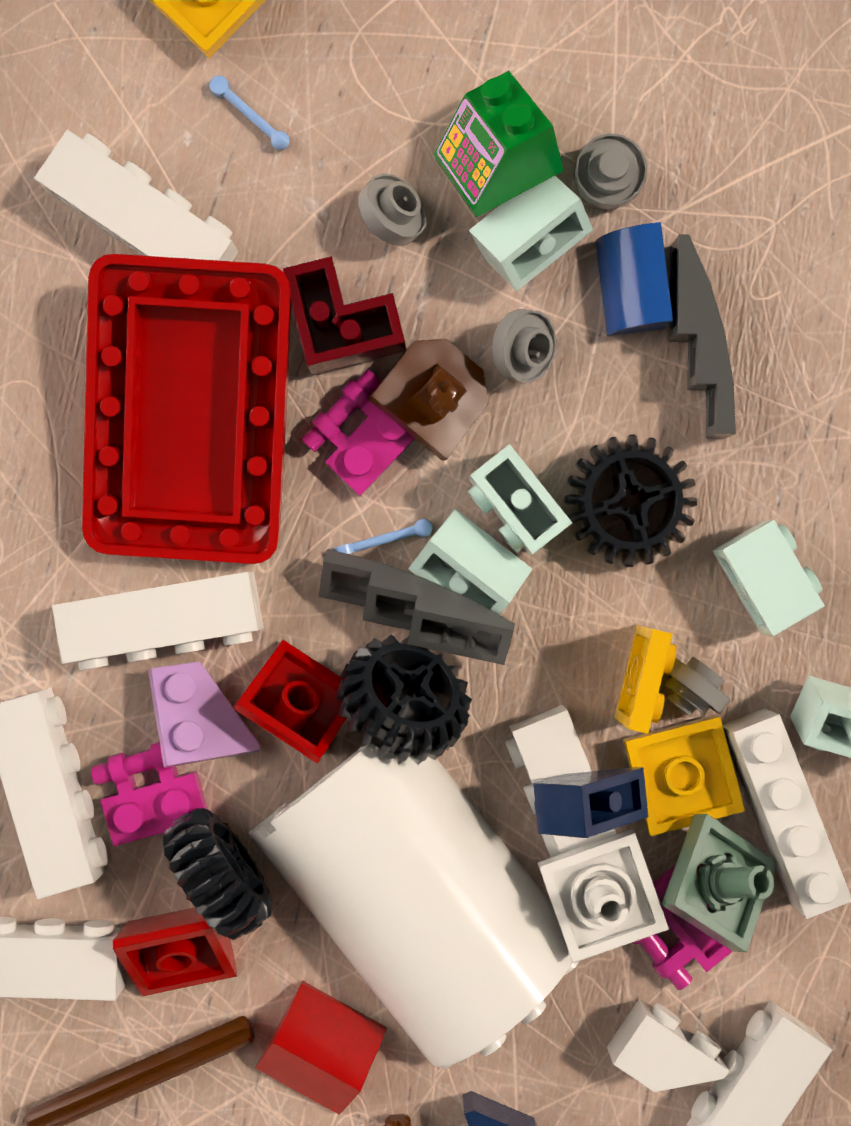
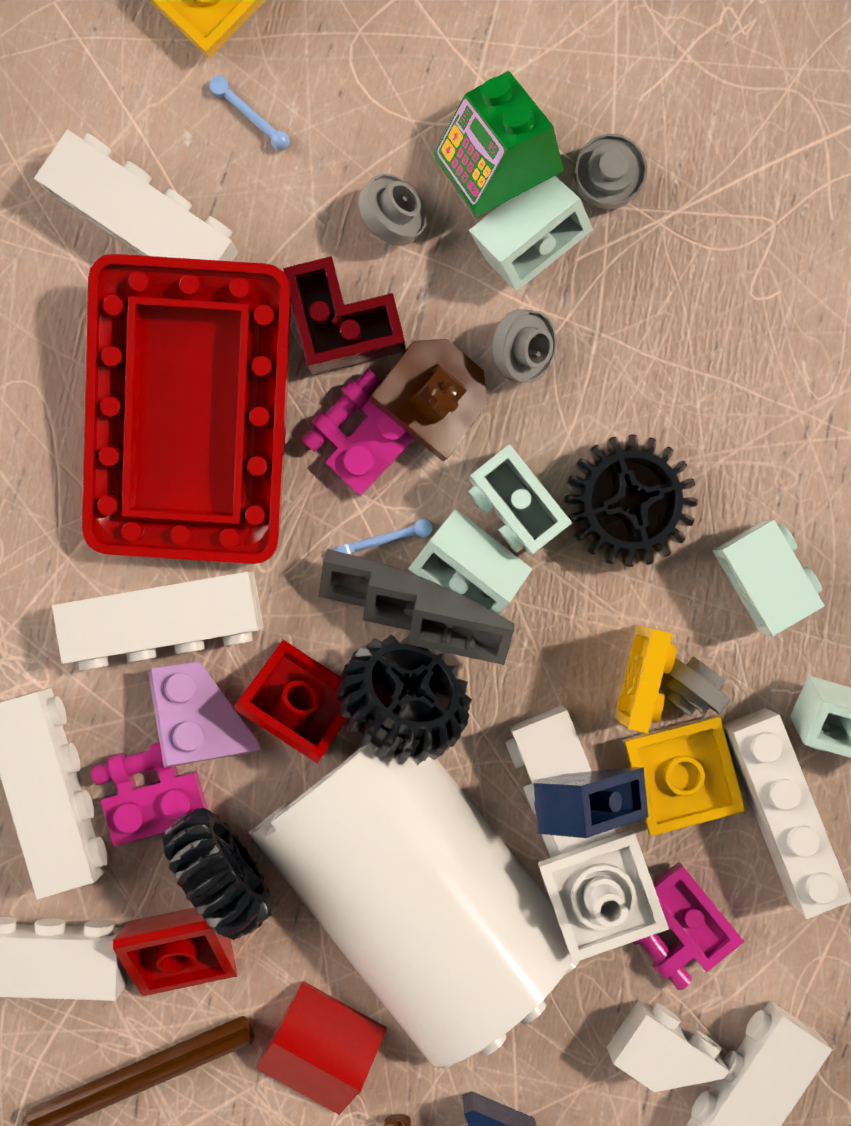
blue brick [595,222,673,336] -> none
sand green plate [661,814,777,953] -> none
dark grey slope [669,234,736,439] -> none

